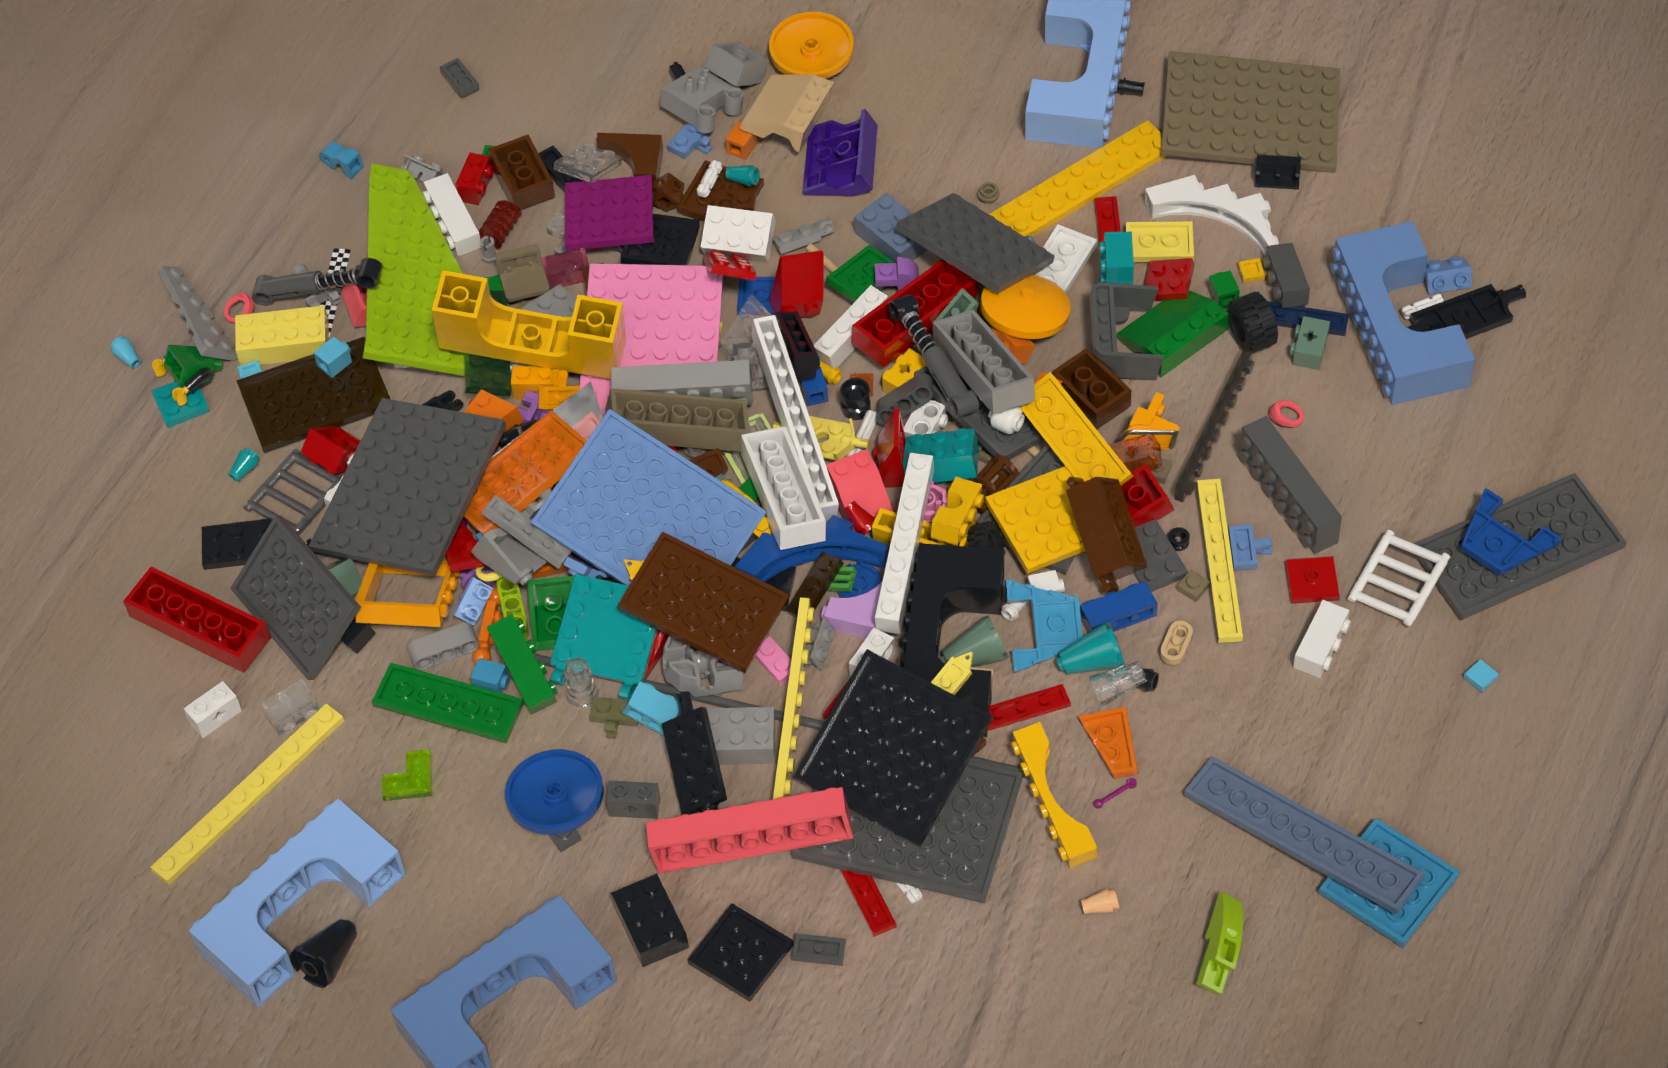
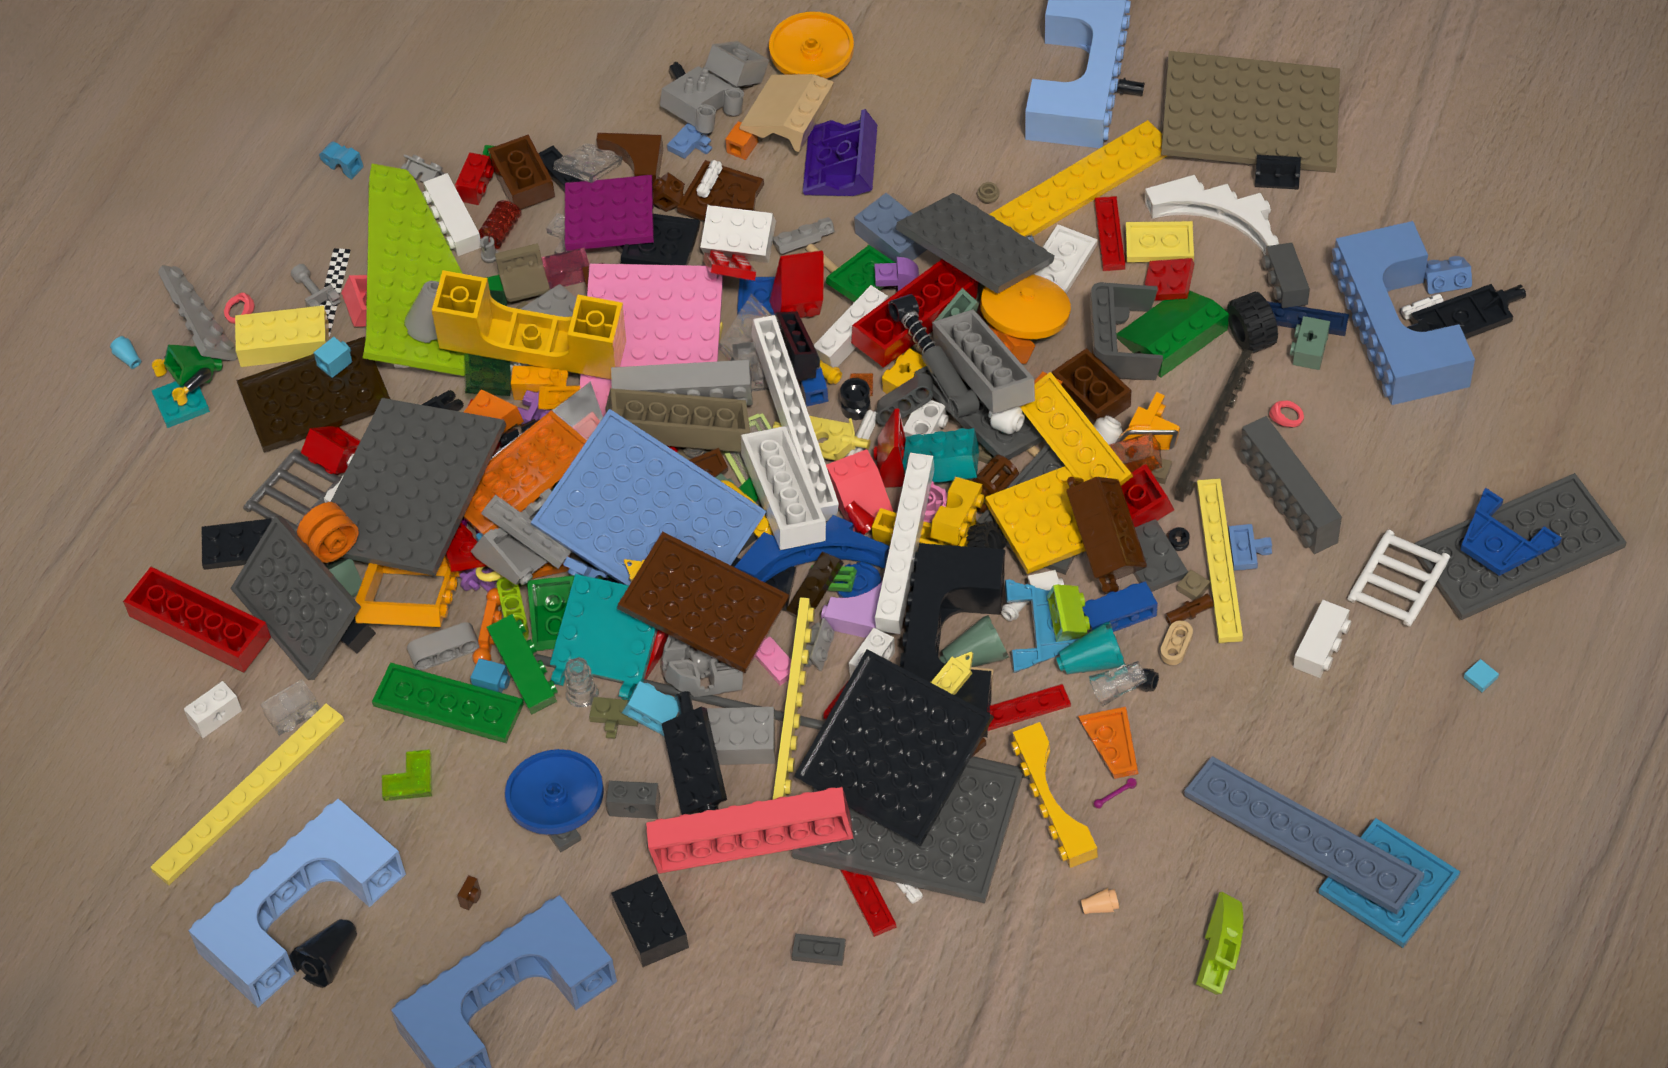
teal cone [227,447,260,482] -> none
medium azure tile [237,360,262,379] -> none
piece [252,258,383,306] -> none
dark grey plate [440,58,479,98] -> none
light blue hips [452,577,493,626] -> none
black plate [688,903,794,1002] -> none
teal cone [726,165,760,187] -> none
teal brick [1099,232,1134,285] -> none
green brick [1208,270,1240,308] -> none
yellow tile [1238,258,1265,283] -> none
red plate [1286,556,1340,604] -> none
none -> orange wheel [297,502,359,563]
none -> light grey cone [404,281,439,343]
none -> reddish brown plate [457,875,481,910]
none -> lime slope [1047,584,1090,642]
none -> white head [1093,416,1123,450]
none -> reddish brown pin [1164,593,1214,626]

